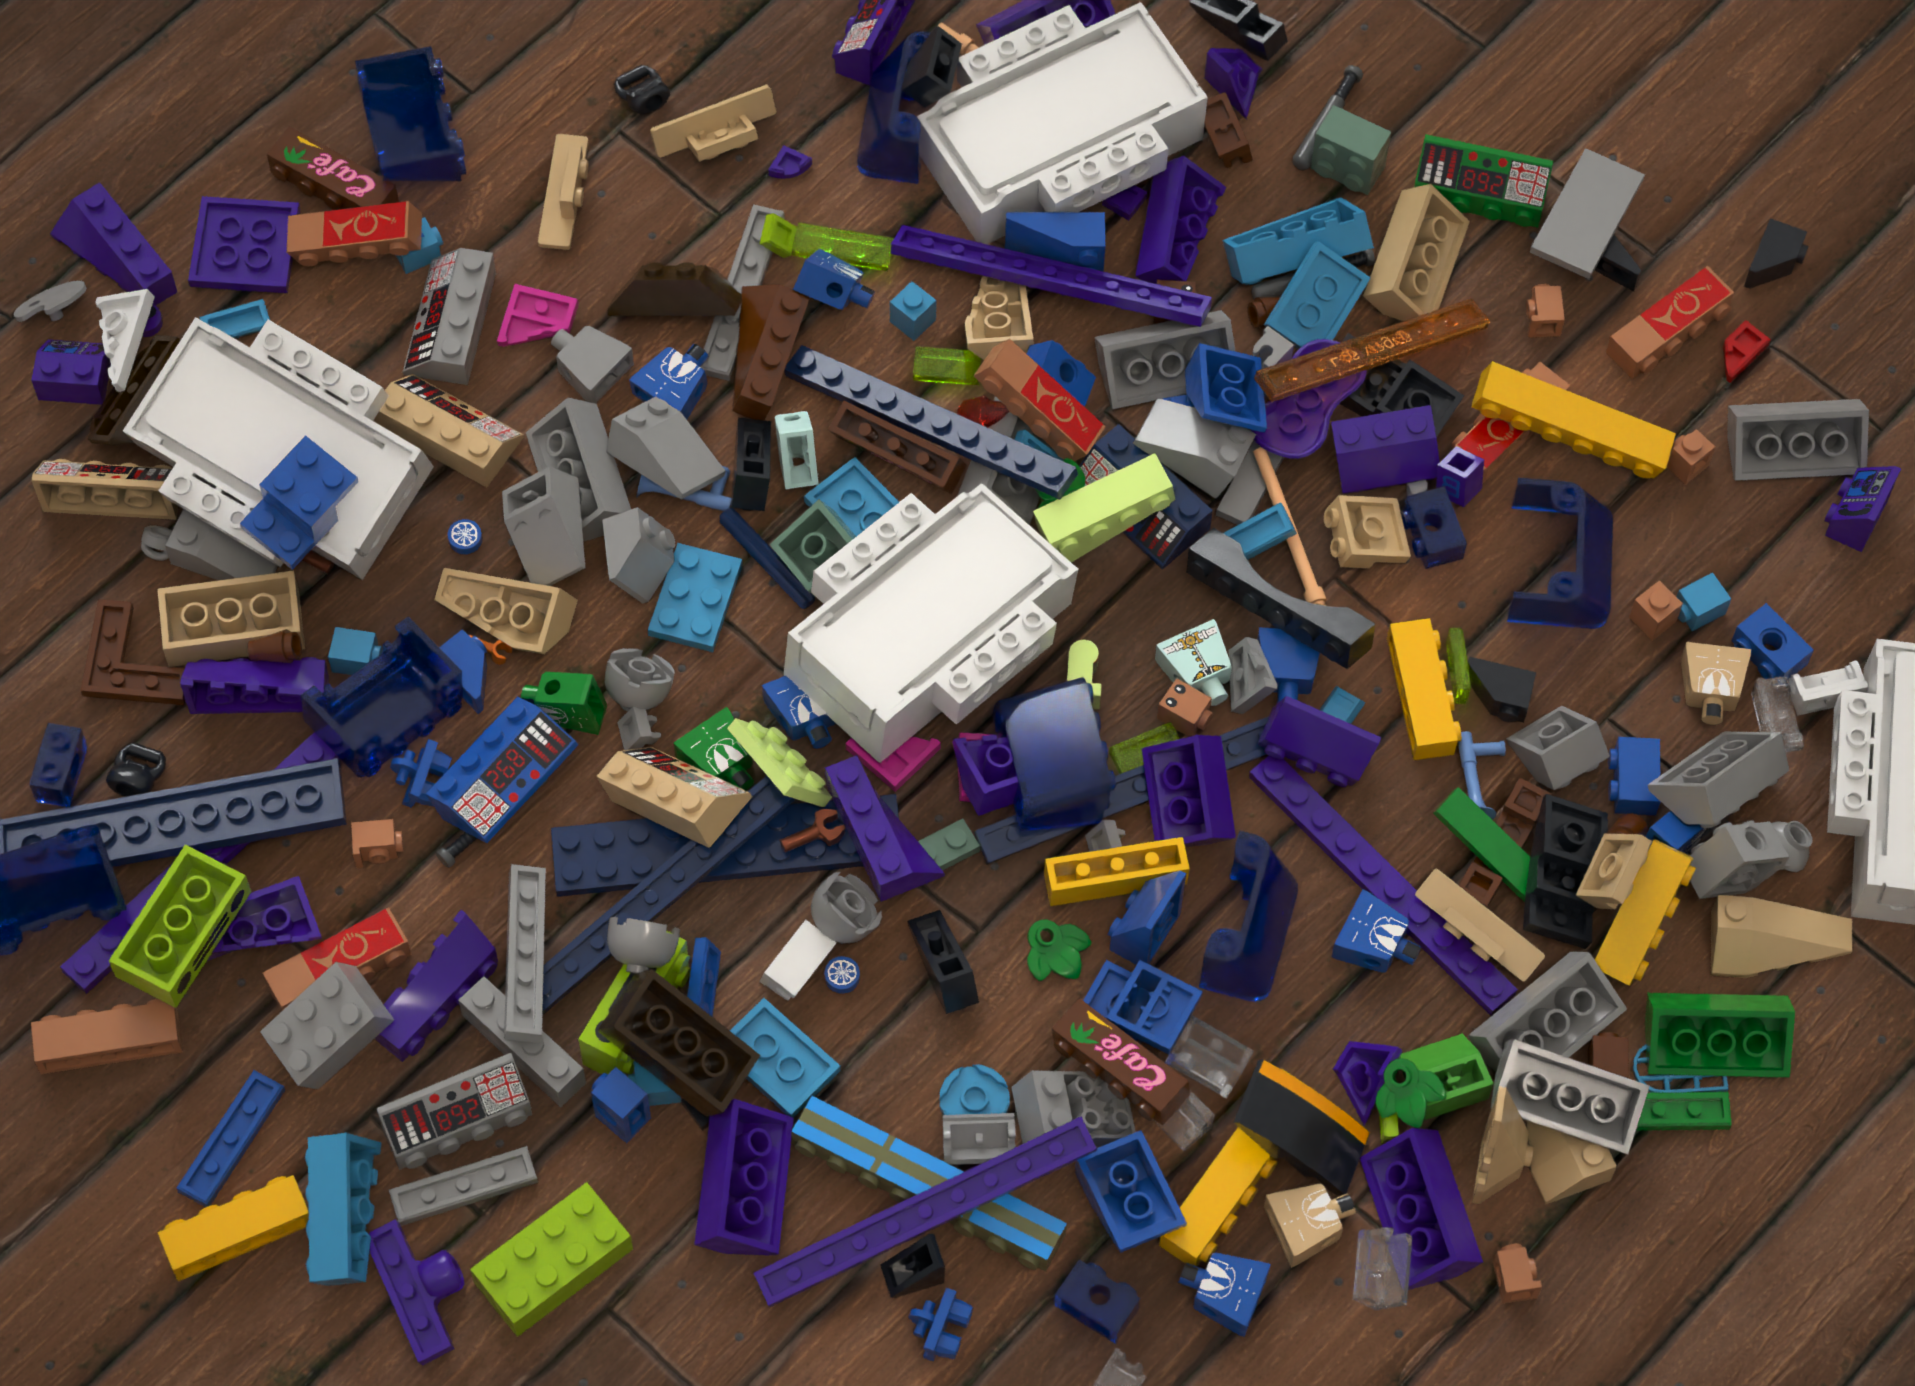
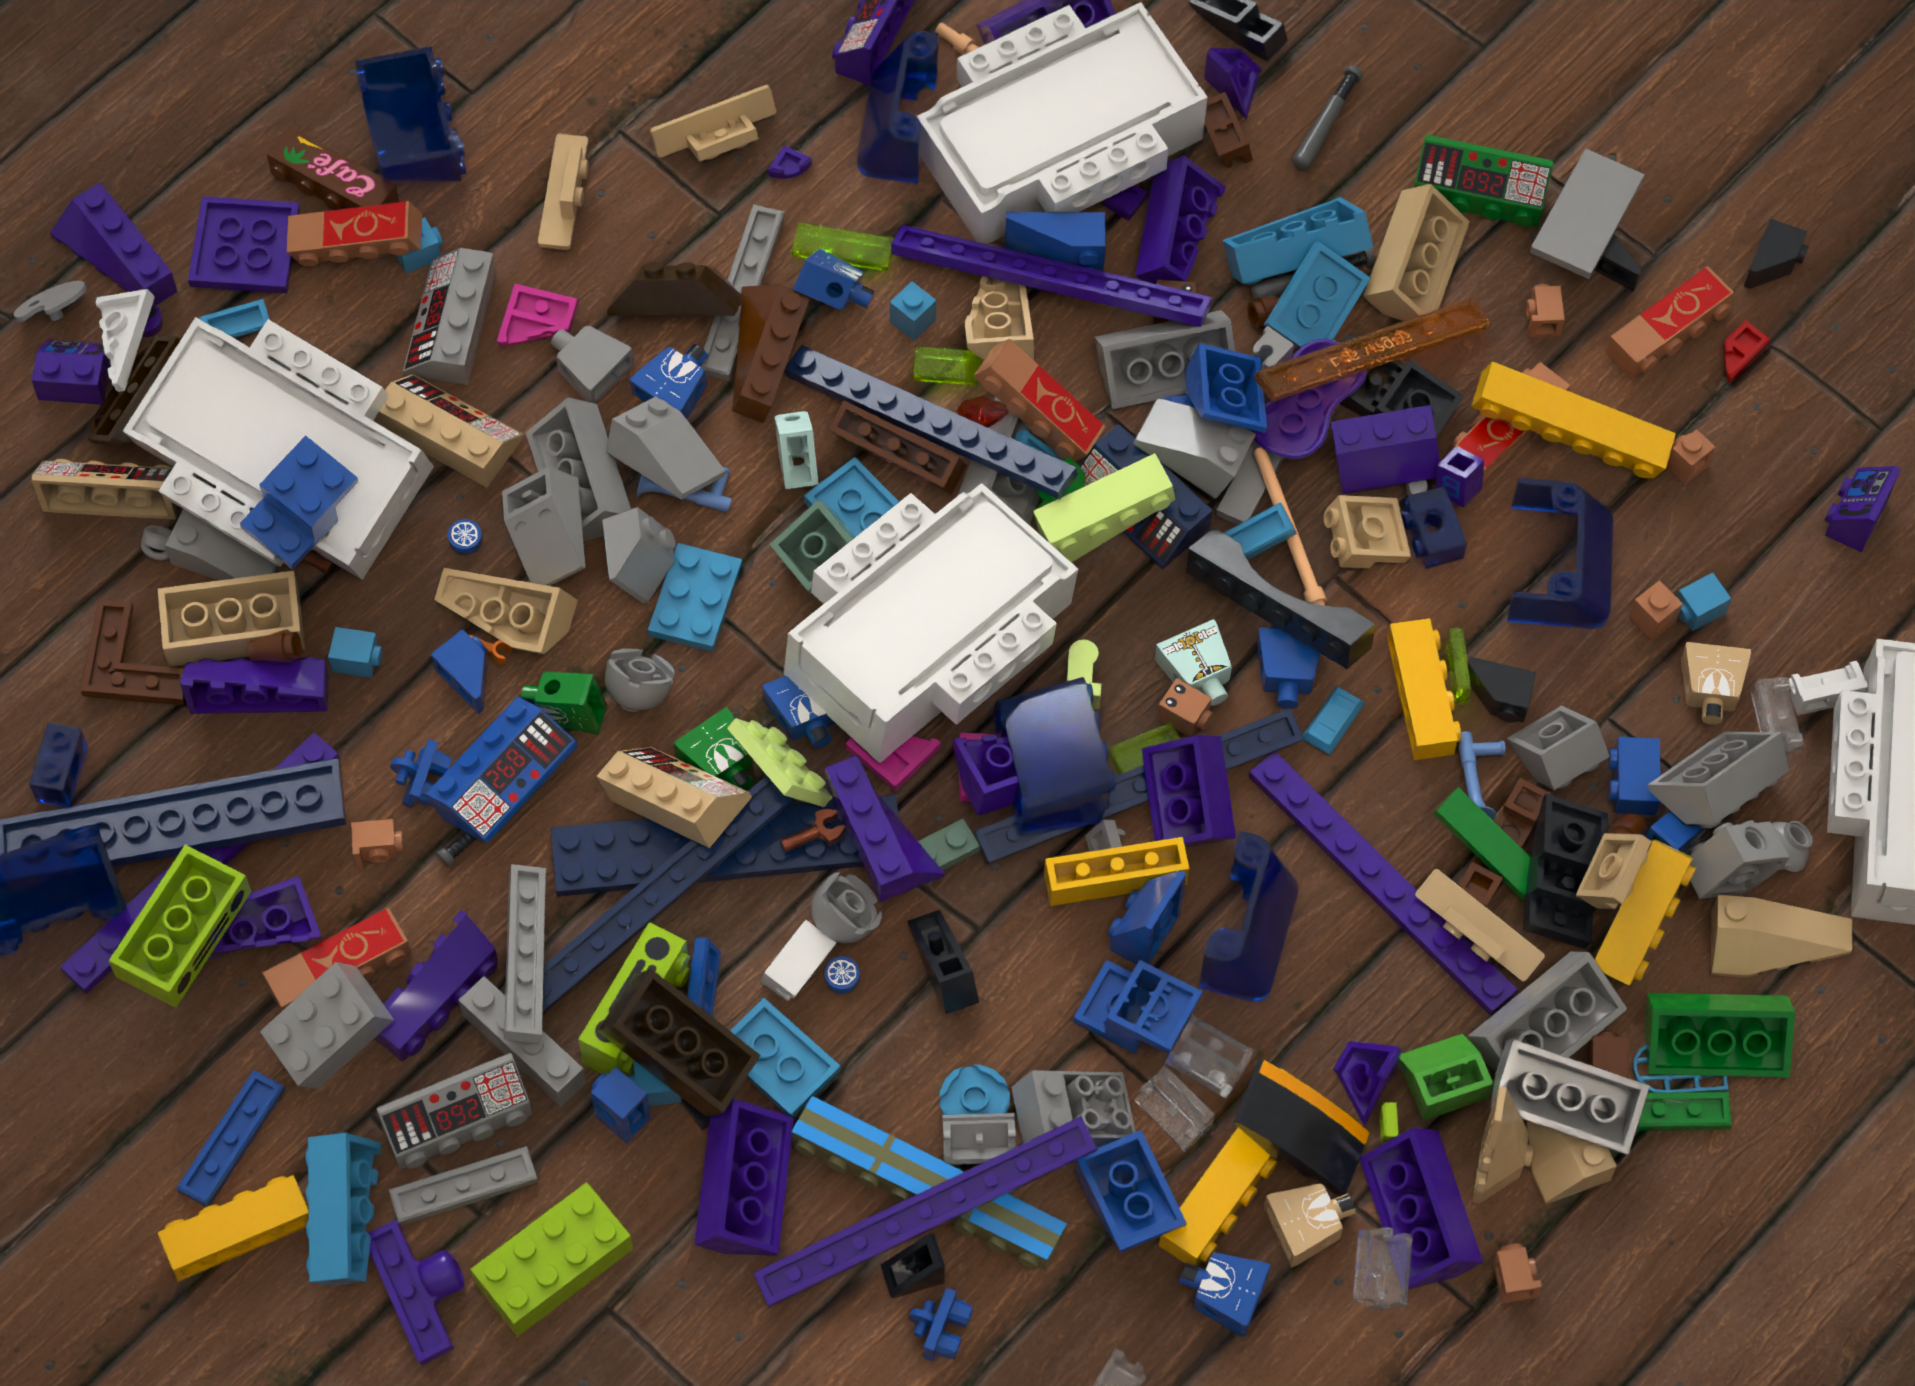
nougat brick [31,999,183,1074] -> none
black piece [106,742,166,797] -> none
clear blue windscreen [301,616,463,778] -> none
light grey cylinder [607,917,680,973] -> none
black piece [614,65,670,115] -> none
light grey tile [617,706,661,750] -> none
dark blue axle [719,508,815,609] -> none
black slope [731,417,771,511] -> none
lime tile [760,213,797,258] -> none
black slope [901,26,962,108] -> none
blue brick [1027,340,1096,407] -> none
green plate [1027,919,1092,982] -> none
reddish brown brick [1051,998,1190,1126] -> none
clear blue brick [1054,1260,1140,1344] -> none
light grey wing [1228,637,1277,714] -> none
dark purple slope [1257,696,1381,787] -> none
sand green brick [1310,105,1391,195] -> none
blue torso [1331,889,1421,973] -> none
green plate [1376,1058,1447,1128] -> none
light grey slope [1727,399,1869,480] -> none
blue brick [1732,603,1814,688] -> none

